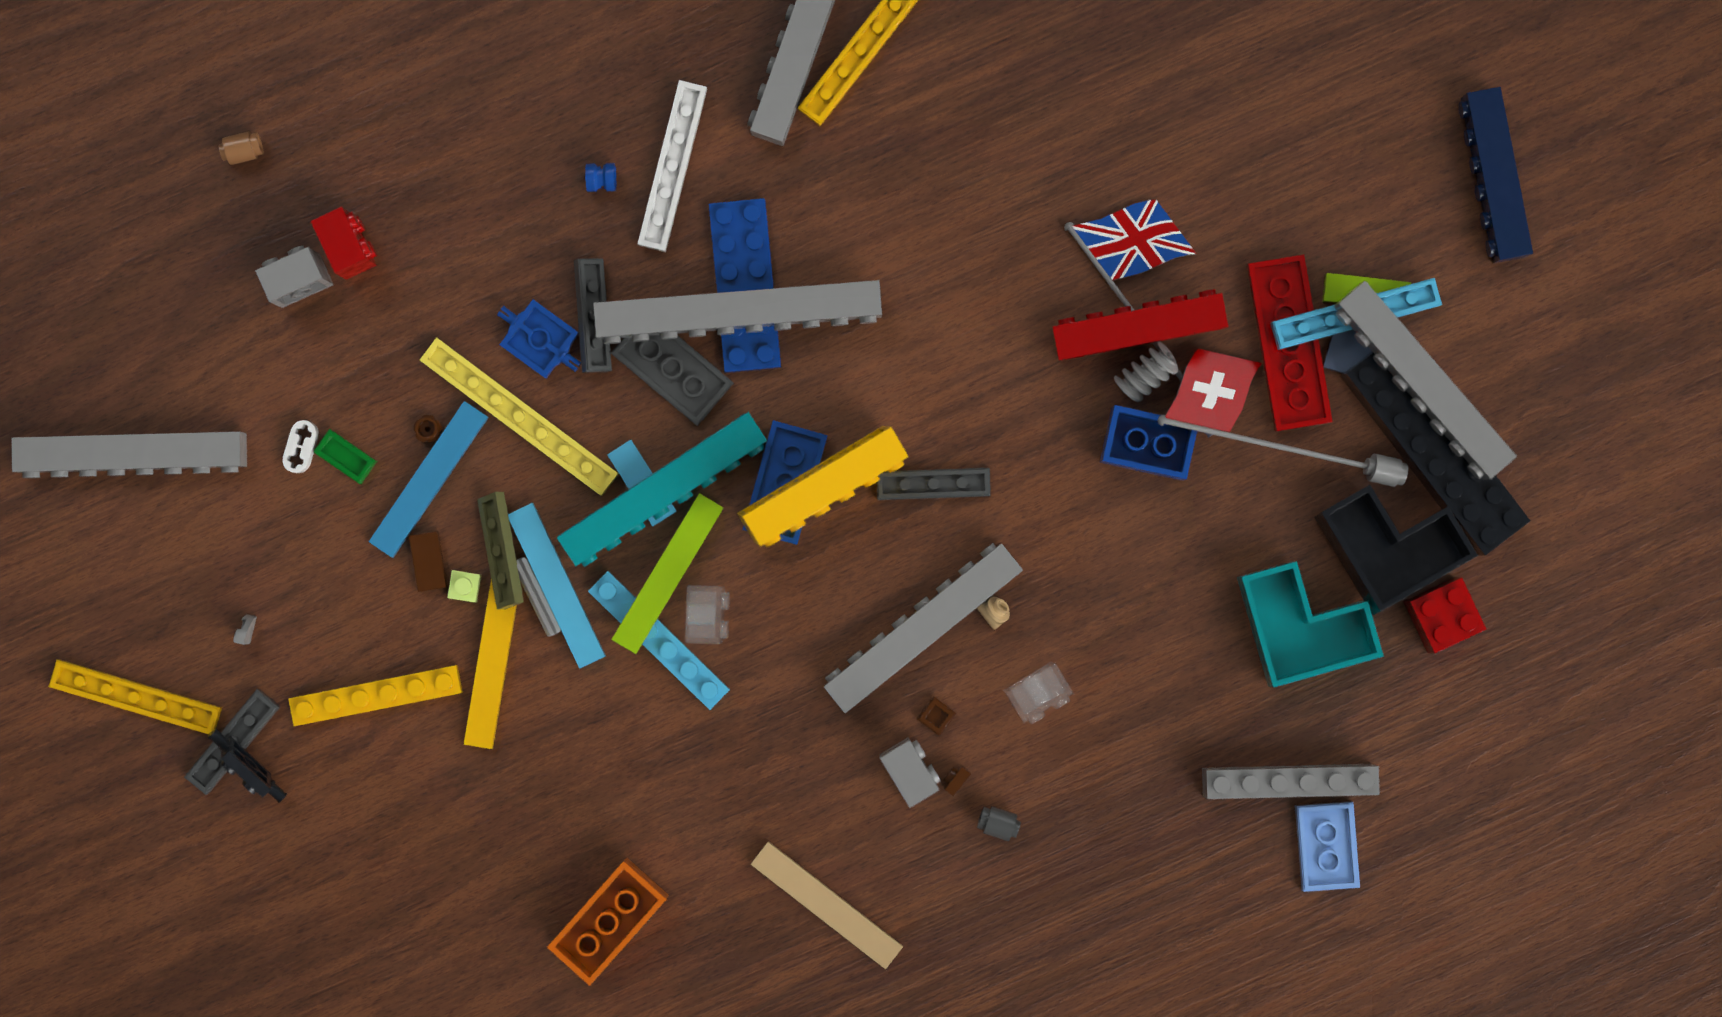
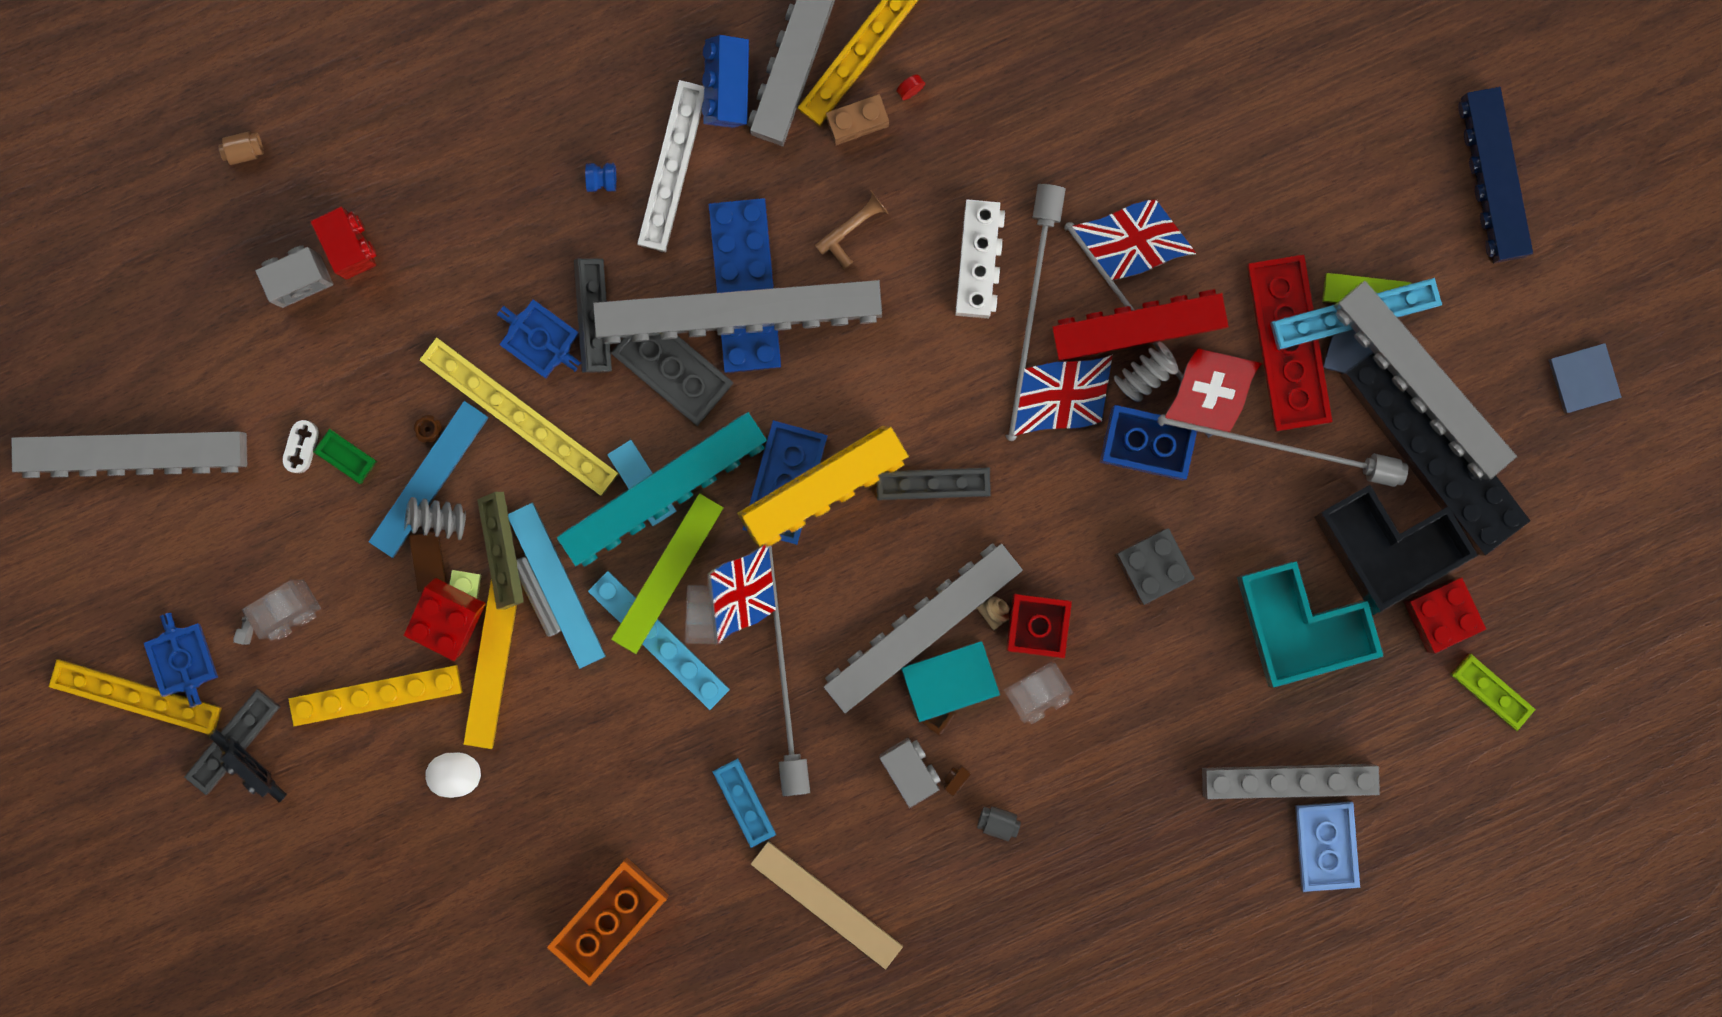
none -> blue plate [144,613,218,708]
none -> clear brick [242,580,321,641]
none -> red brick [403,578,486,661]
none -> light grey piece [404,497,466,540]
none -> white hat [425,752,481,798]
none -> blue brick [702,35,749,128]
none -> flag [708,545,810,796]
none -> dark azure tile [712,758,776,848]
none -> medium nougat piece [815,190,889,269]
none -> medium nougat brick [826,94,889,145]
none -> red tile [897,74,925,100]
none -> teal tile [901,641,1000,722]
none -> white brick [955,199,1005,319]
none -> flag [1006,184,1113,441]
none -> red brick [1006,594,1072,658]
none -> dark grey brick [1115,528,1195,605]
none -> lime tile [1451,654,1536,731]
none -> sand blue tile [1549,343,1621,414]

